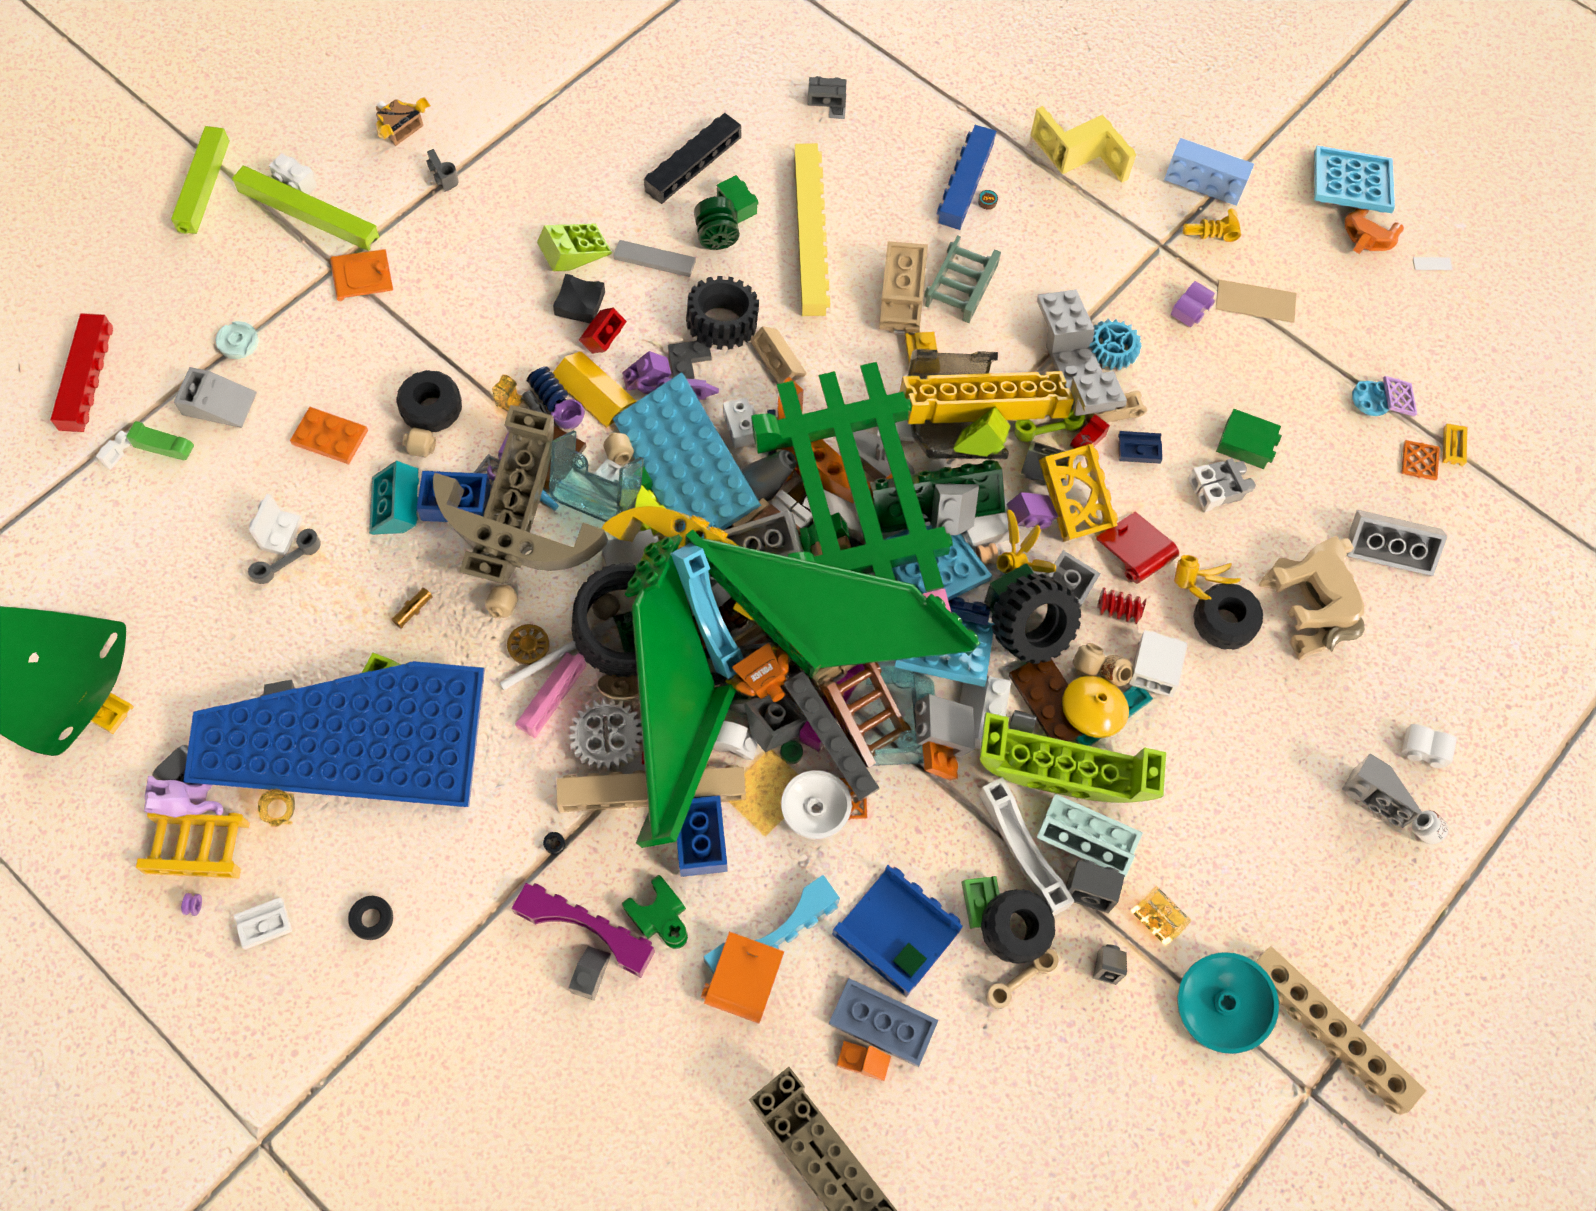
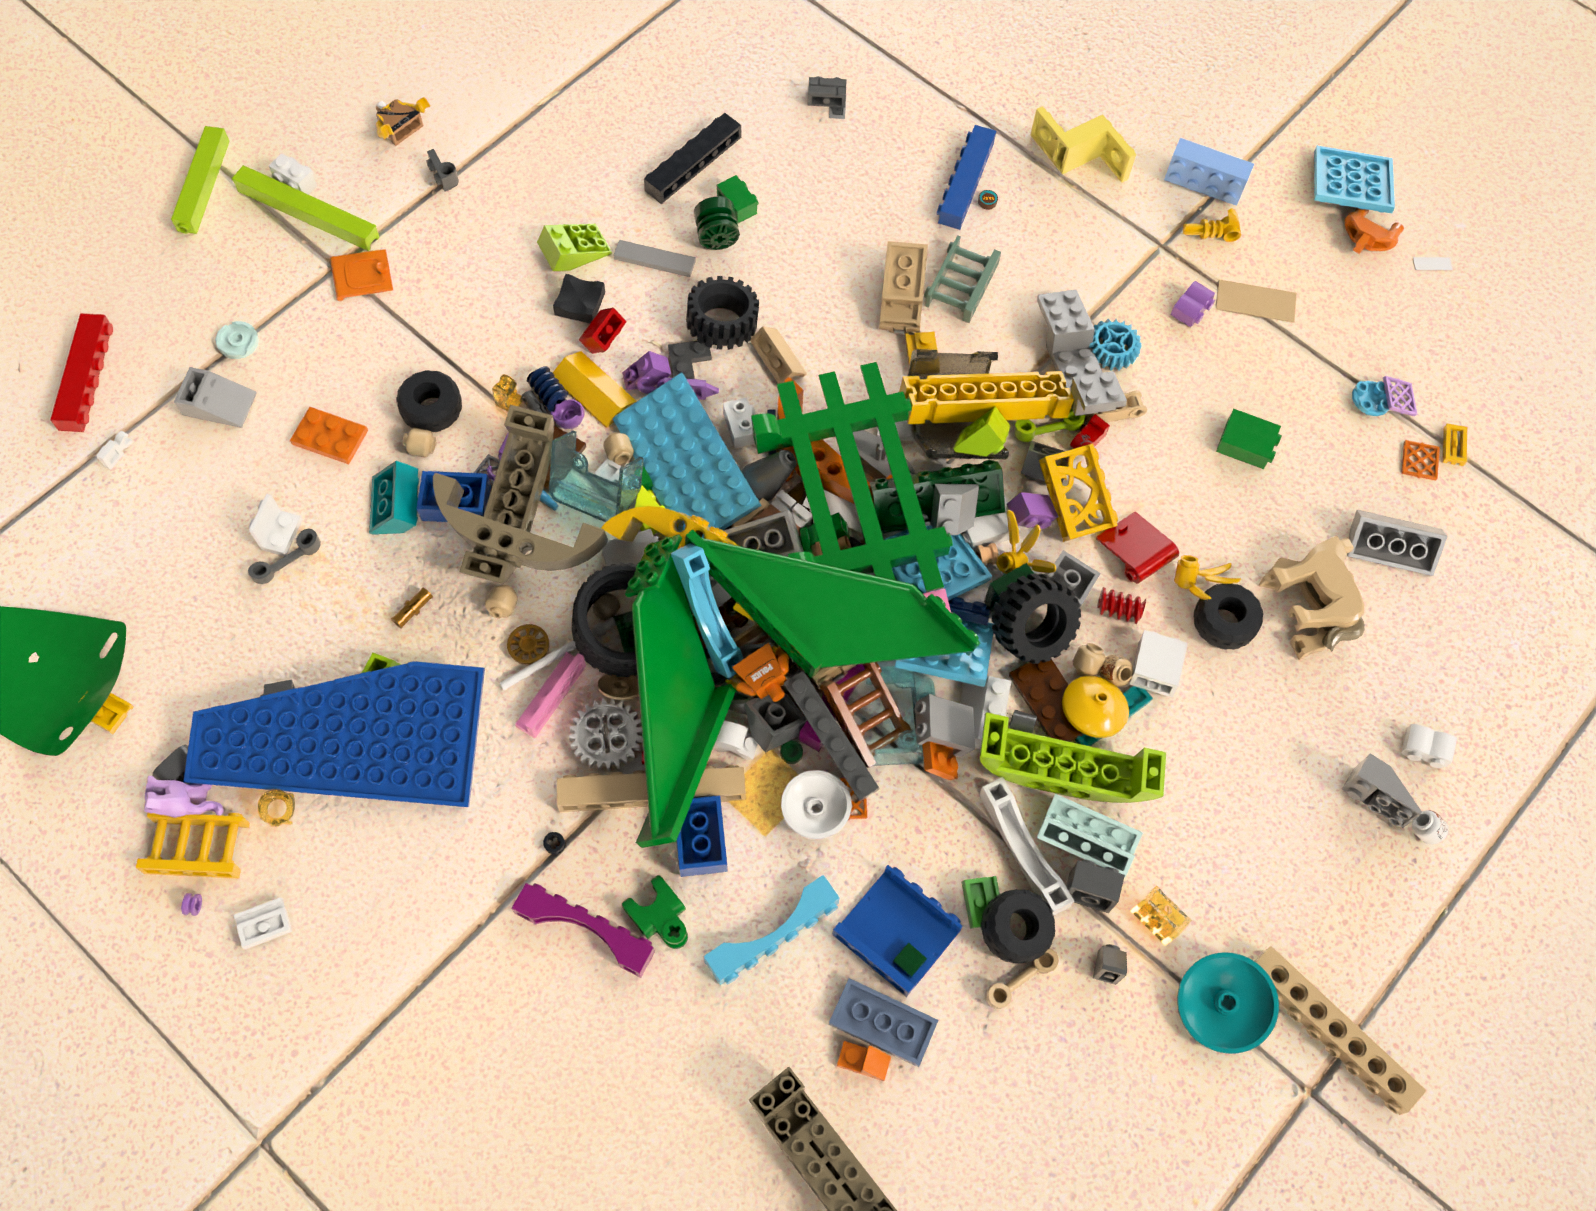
bright green leg [126,421,194,460] -> none
black tyre [348,896,393,940] -> none
dark grey slope [568,946,611,1001] -> none
orange door [701,931,785,1024] -> none
light yellow brick [794,143,830,316] -> none
dark blue plate [1118,431,1163,464] -> none
hips [1188,458,1256,513] -> none

